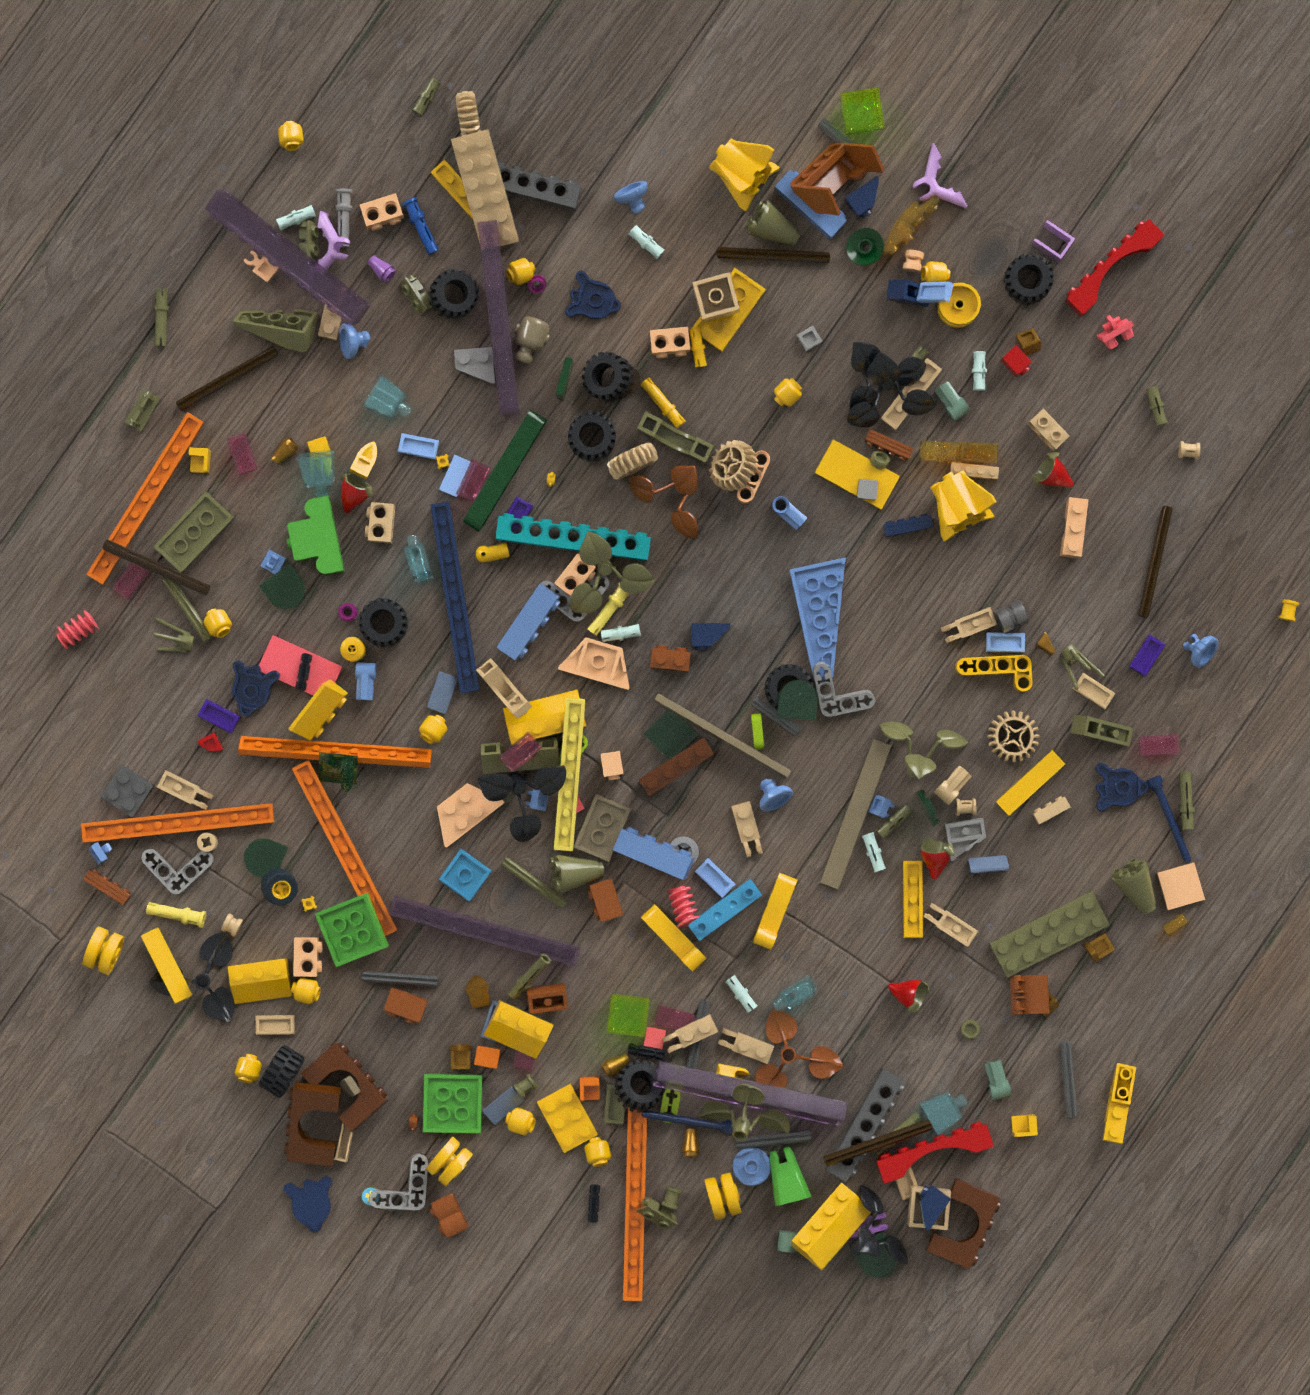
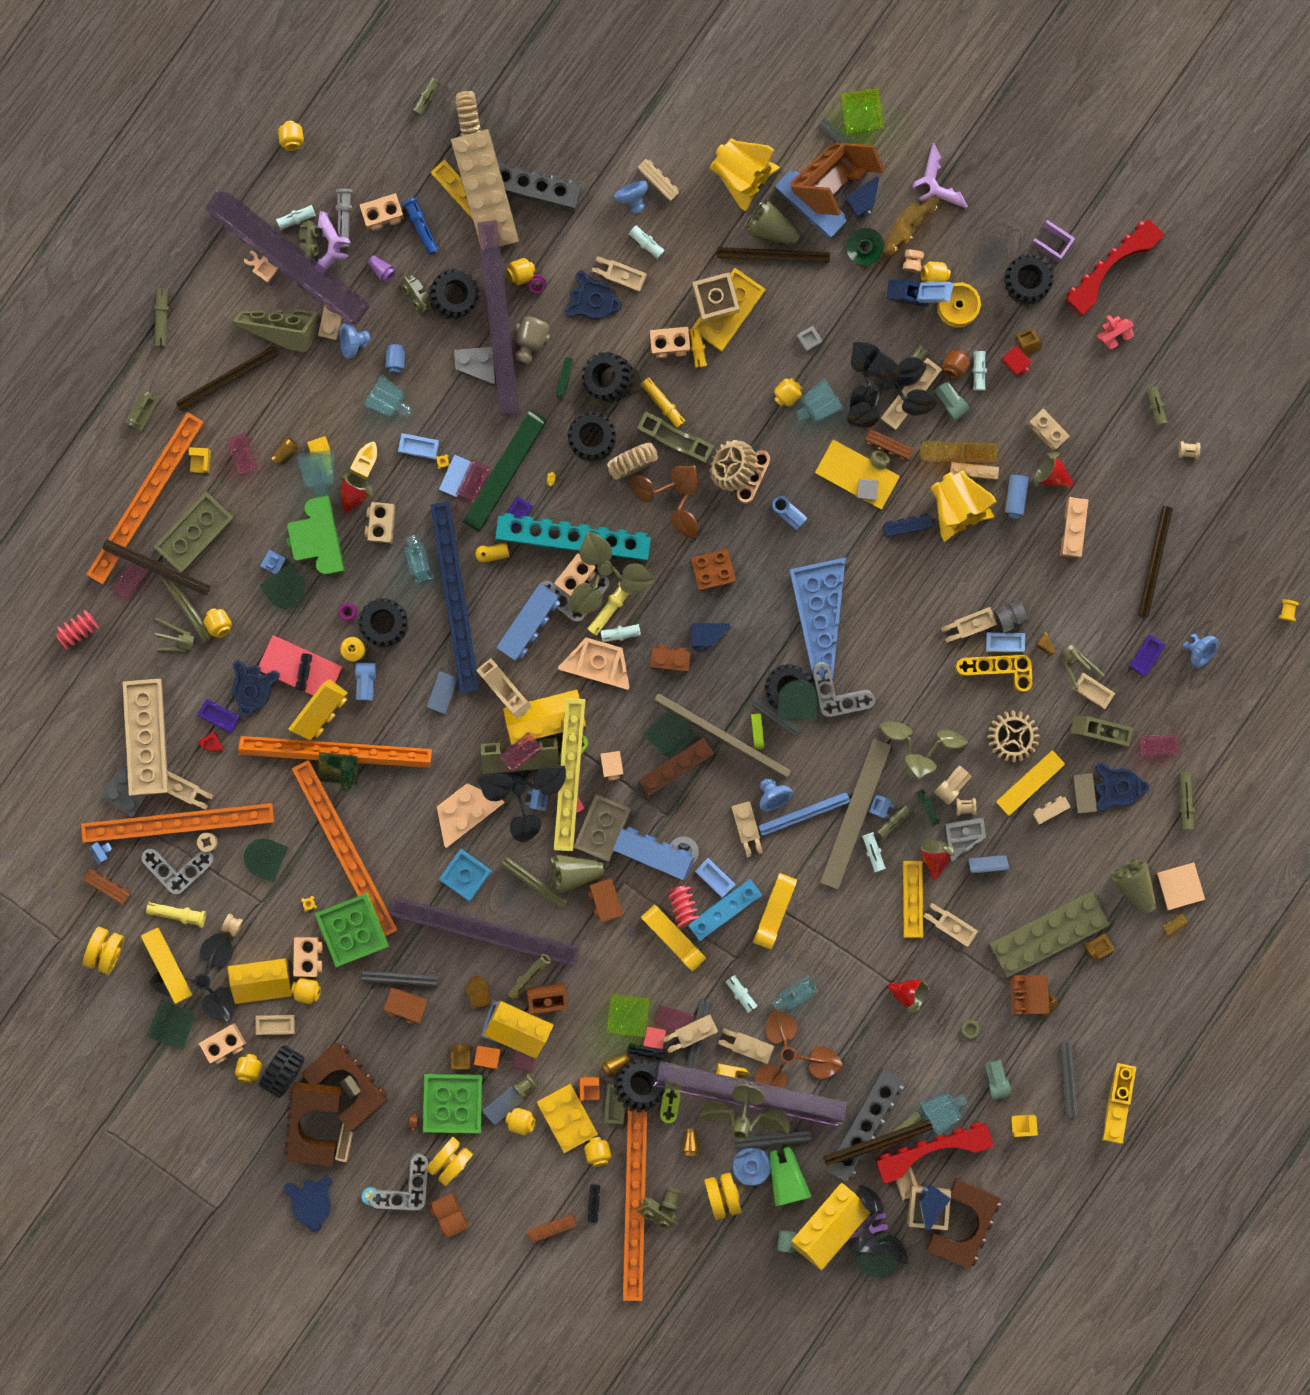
black wheel [261,868,298,906] -> none
yellow head [419,715,448,744] -> none
dark blue piece [642,1110,733,1136] -> none
dark blue piece [1146,775,1191,863] -> none
none -> tan plate [123,679,169,796]
none -> clear green hinge [147,1000,197,1049]
none -> light nougat brick [199,1023,246,1064]
none -> medium blue brick [385,344,405,374]
none -> dark orange piece [527,1213,577,1243]
none -> tan hinge [591,256,647,292]
none -> tan piece [638,159,679,203]
none -> dark orange hinge [691,549,736,591]
none -> medium blue axle [759,793,850,836]
none -> clear light blue torso [795,378,844,423]
none -> dark orange head [942,350,970,379]
none -> medium blue brick [1005,475,1029,519]
none -> dark tan tile [1073,773,1097,813]

